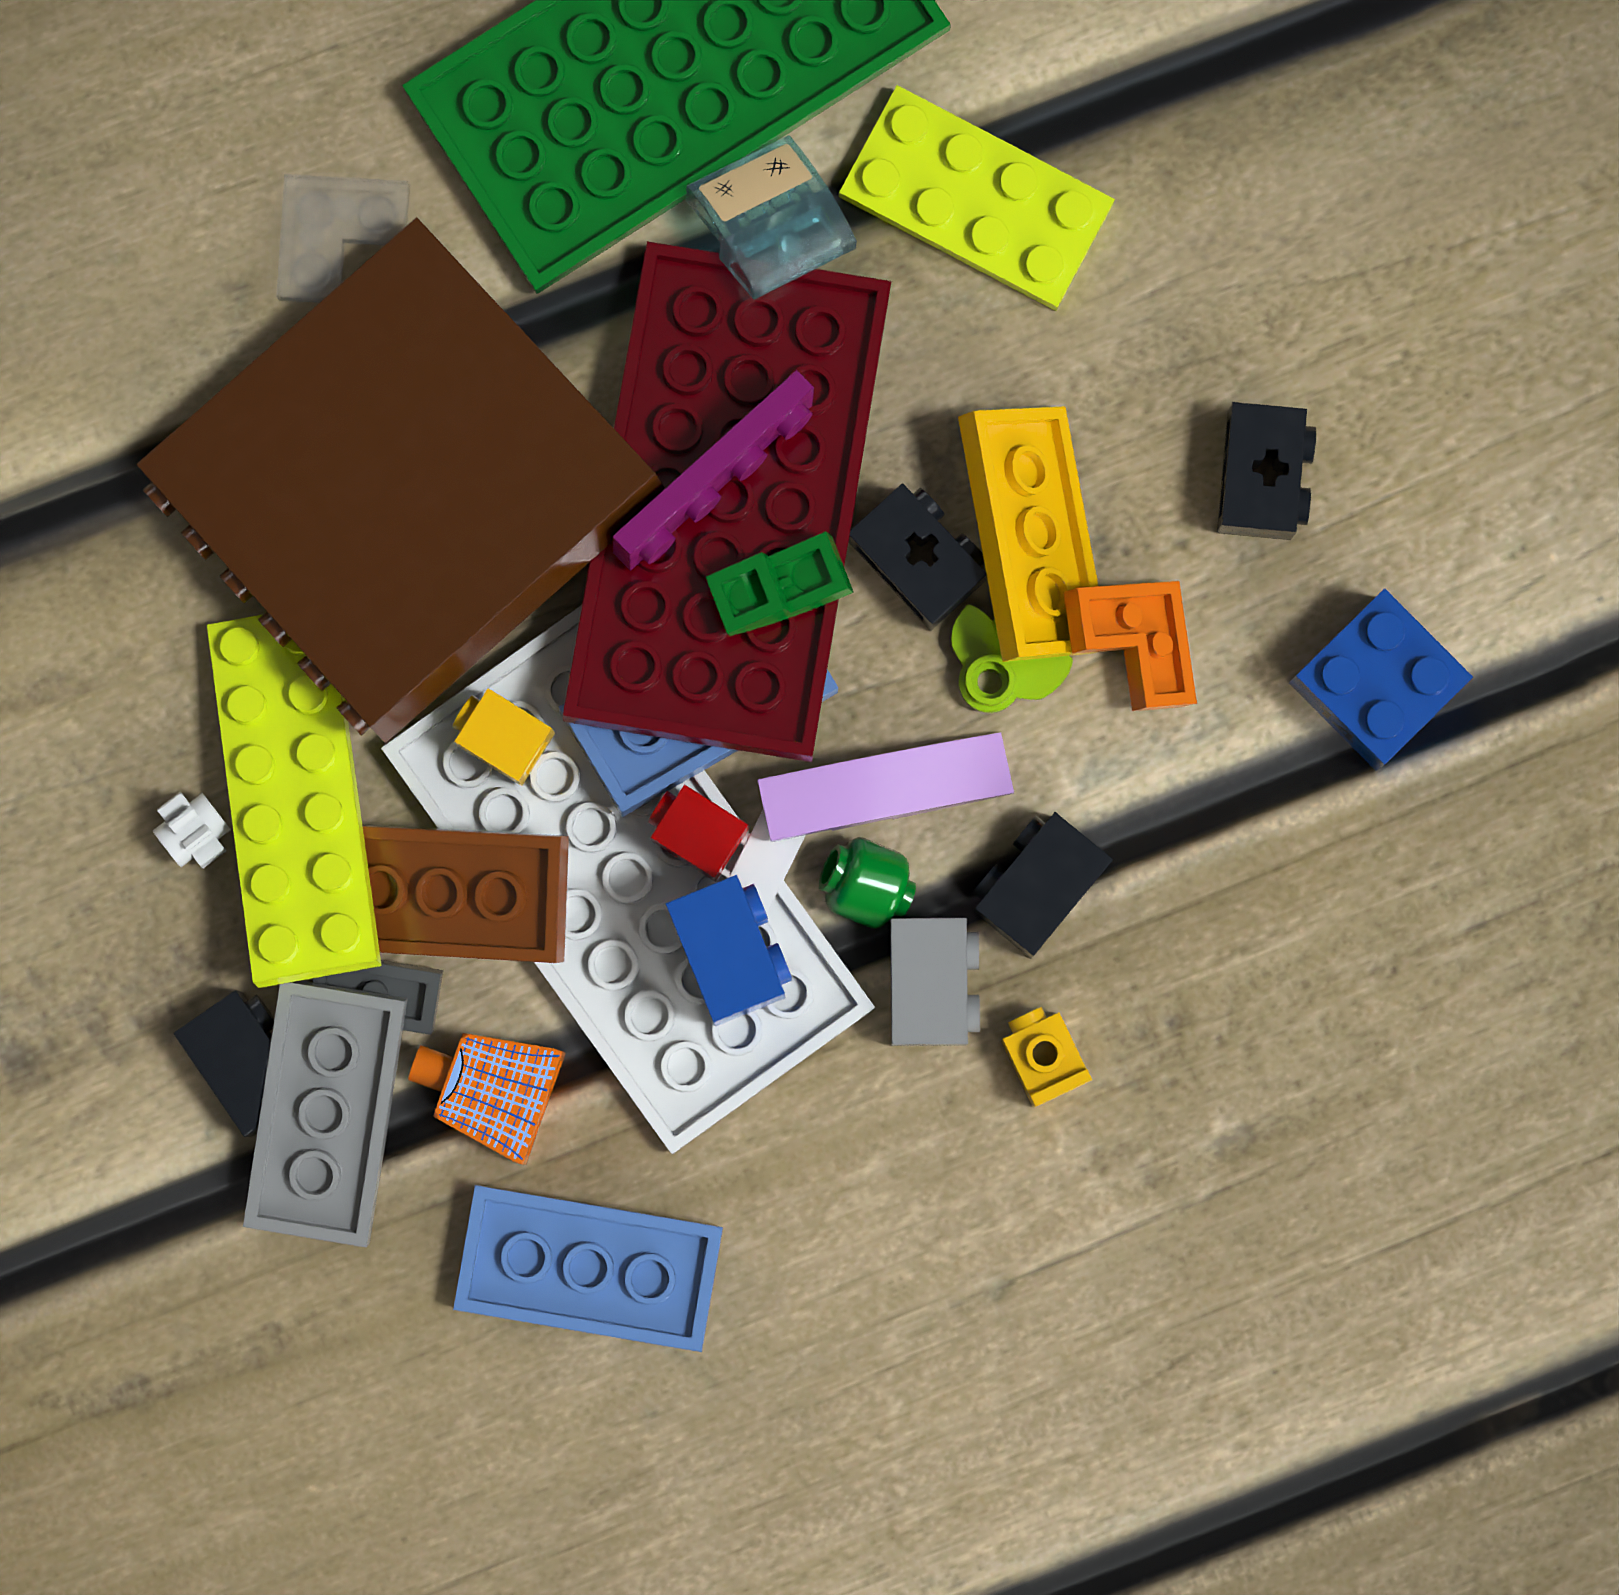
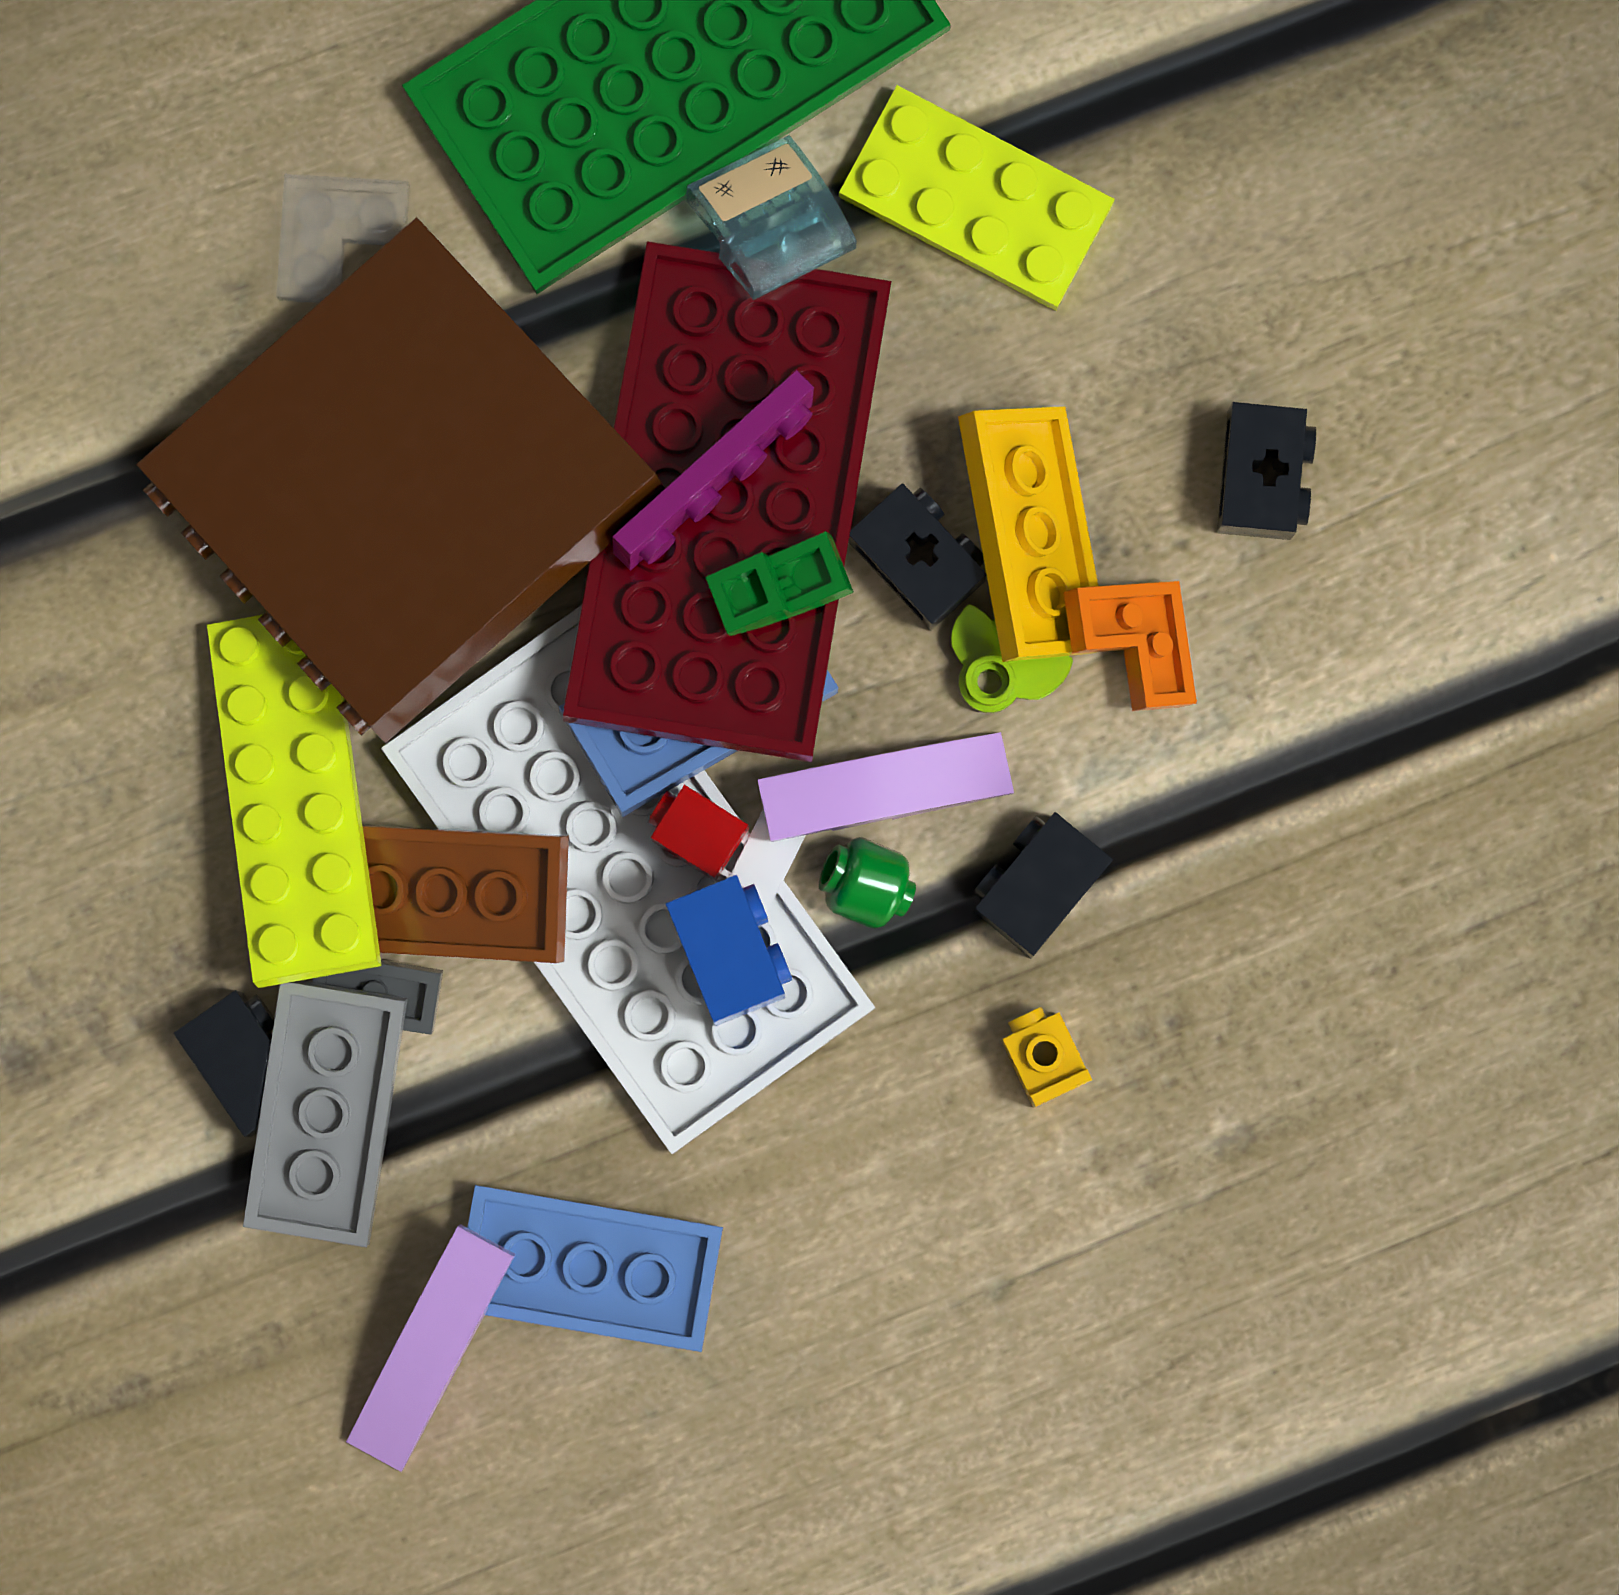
white gear [153,792,231,869] -> none
orange torso [408,1033,566,1165] -> none
yellow brick [452,688,555,786] -> none
light grey brick [890,918,980,1046] -> none
blue brick [1289,588,1473,771] -> none
none -> lavender slope [346,1224,516,1472]

